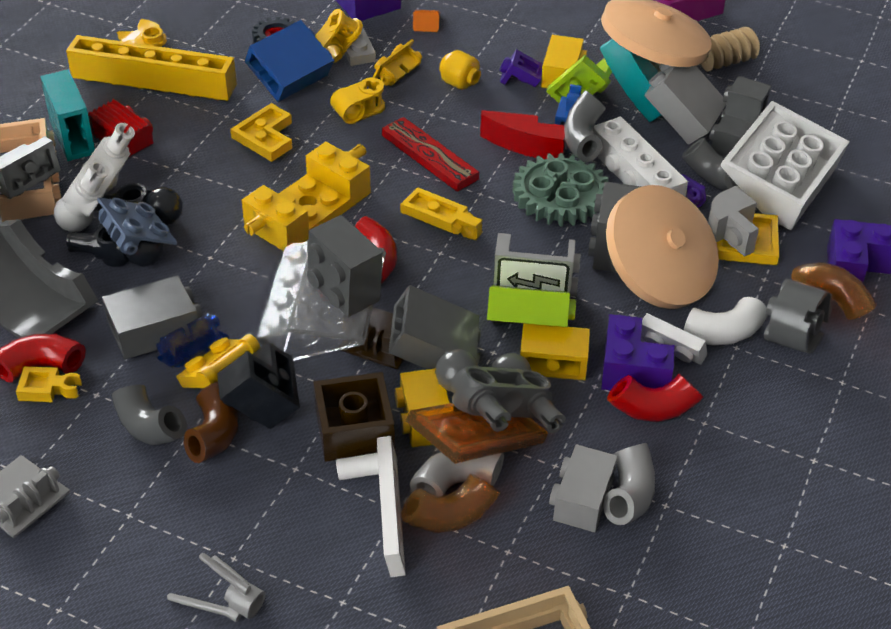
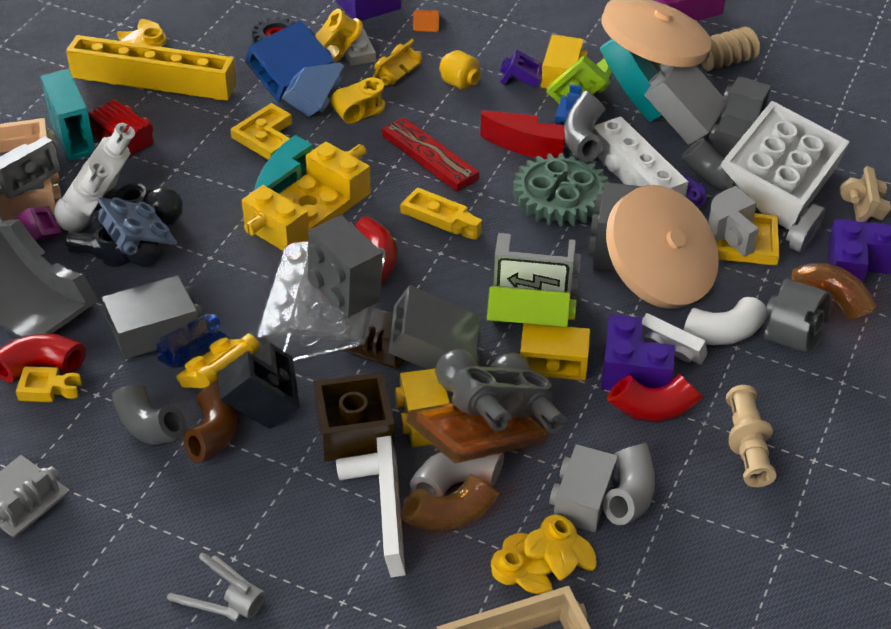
none -> magenta panel [12,206,62,241]
none -> teal slope [254,135,313,194]
none -> medium blue slope [282,62,344,117]
none -> yellow plate [490,533,553,594]
none -> yellow plate [524,514,597,581]
none -> tan piece [726,385,776,488]
none -> light grey plate [786,204,826,253]
none -> tan hips [840,166,891,222]

